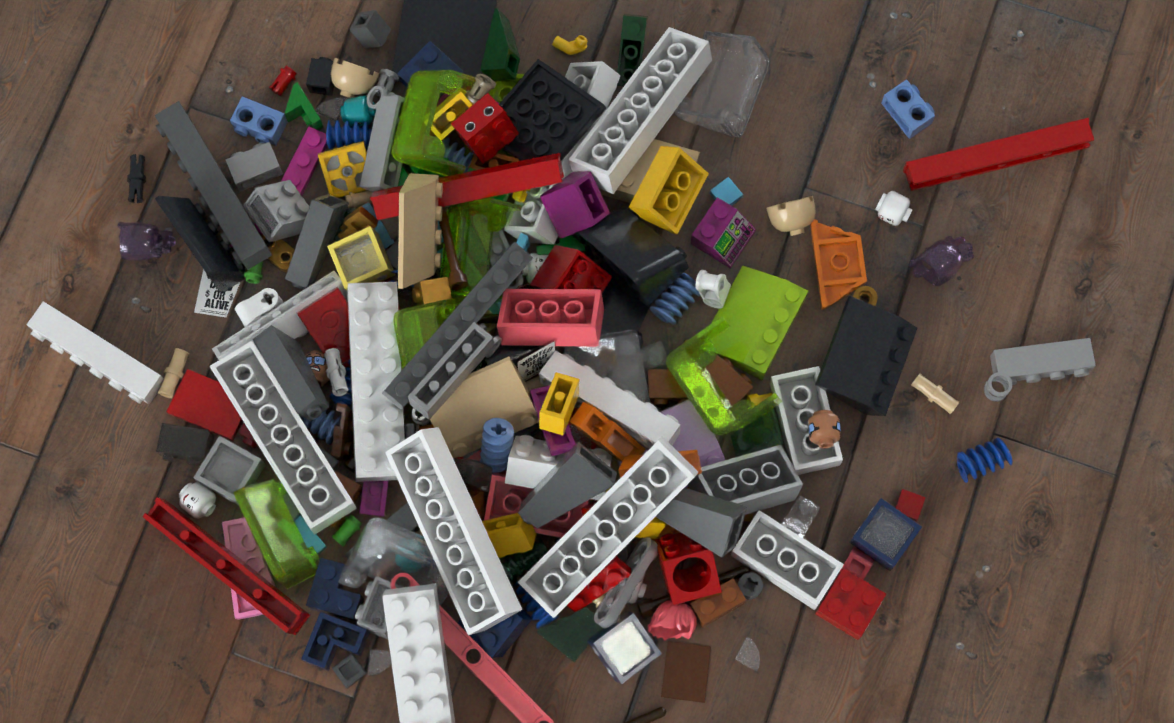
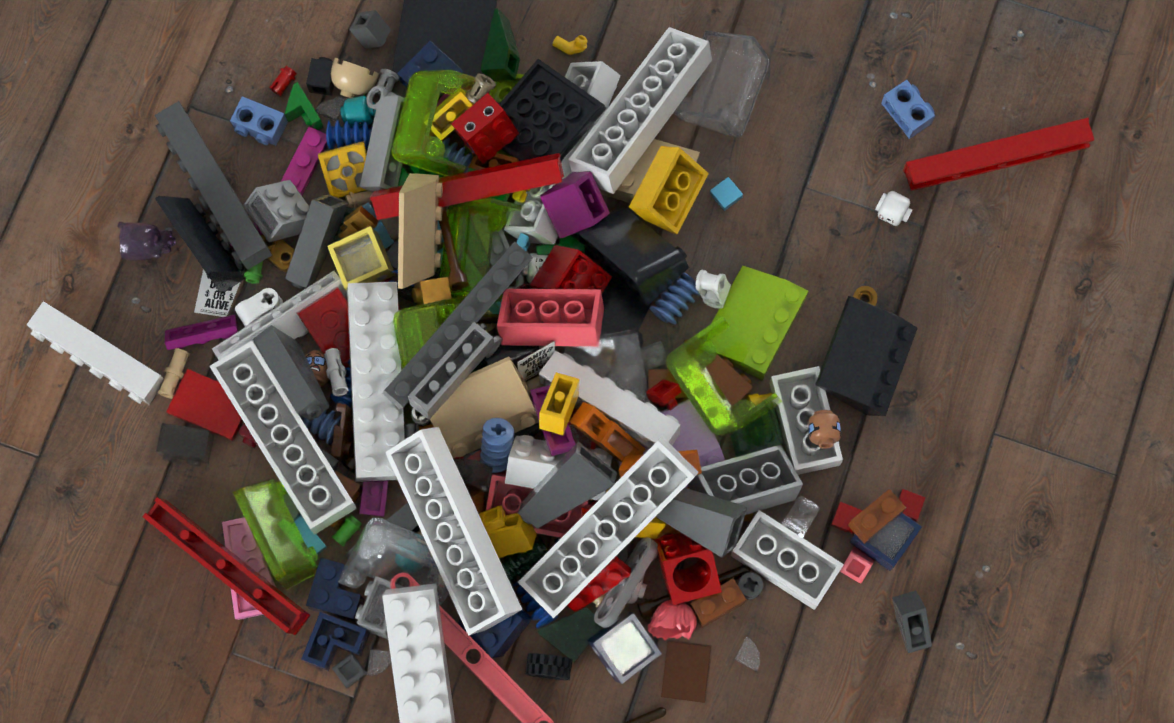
black pin [127,154,146,203] -> none
white head [179,482,216,518] -> none
piece [193,436,266,507] -> none
light grey brick [226,142,283,192] -> none
dark green slope [617,14,648,86] -> none
magenta slope [691,197,756,269] -> none
tan cylinder [767,196,816,236] -> none
orange wing [810,219,867,310] -> none
red piece [815,568,886,640] -> none
clear purple piece [909,236,974,286] -> none
tan pin [911,373,959,414] -> none
blue piece [957,438,1013,483] -> none
light grey hinge [984,338,1096,402] -> none
none -> magenta plate [164,314,238,350]
none -> yellow tile [479,505,506,533]
none -> black tyre [525,653,572,680]
none -> red tile [646,379,682,411]
none -> red tile [831,502,863,535]
none -> dark orange brick [848,489,906,544]
none -> dark grey slope [892,591,932,653]

